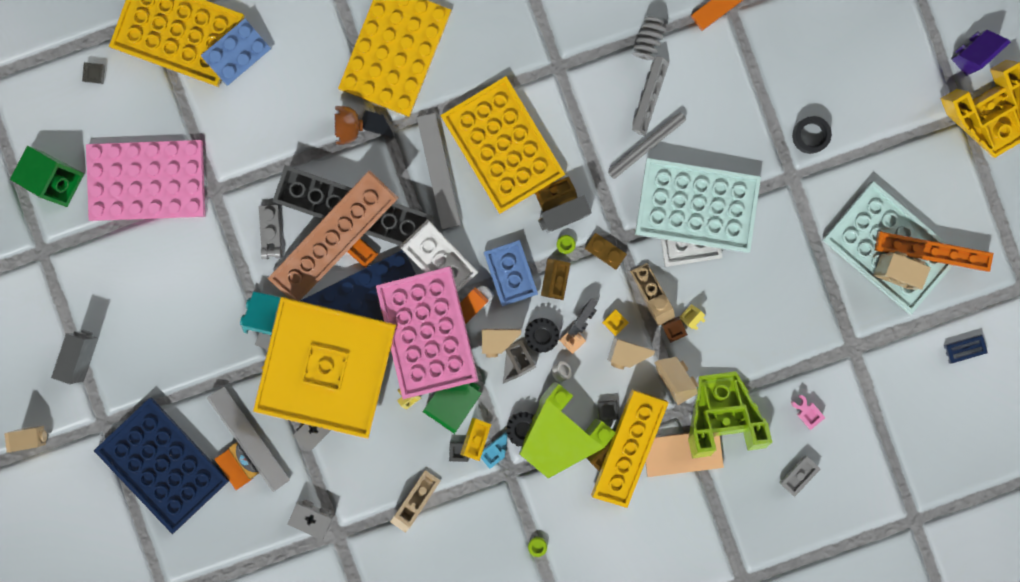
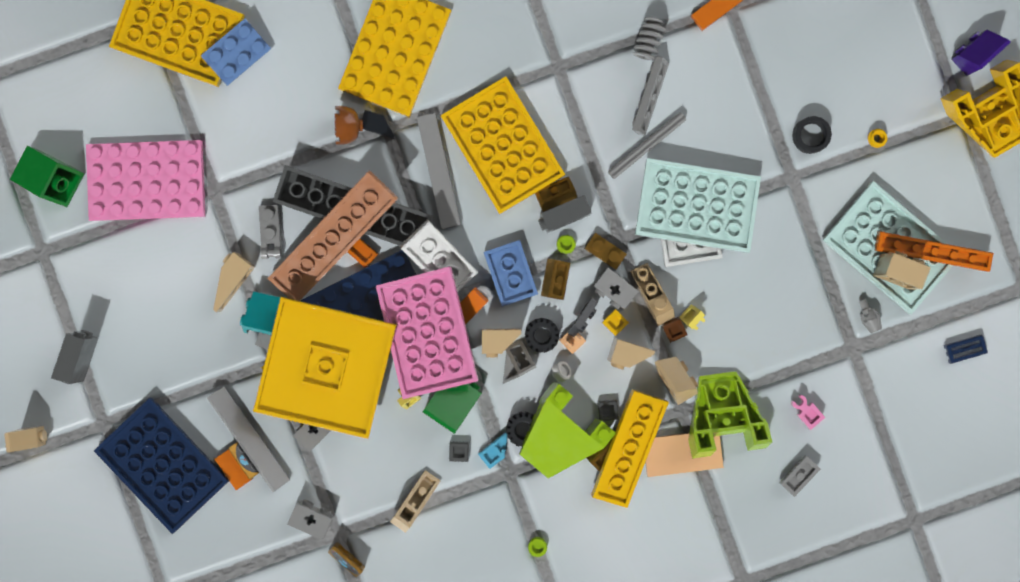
clear smoke tile [82,62,105,84] -> none
yellow plate [460,418,491,461] -> none
none -> tan slope [213,252,256,312]
none -> pearl gold slope [328,542,365,577]
none -> light grey brick [593,268,639,310]
none -> light grey piece [859,299,882,333]
none -> yellow plate [867,129,887,148]

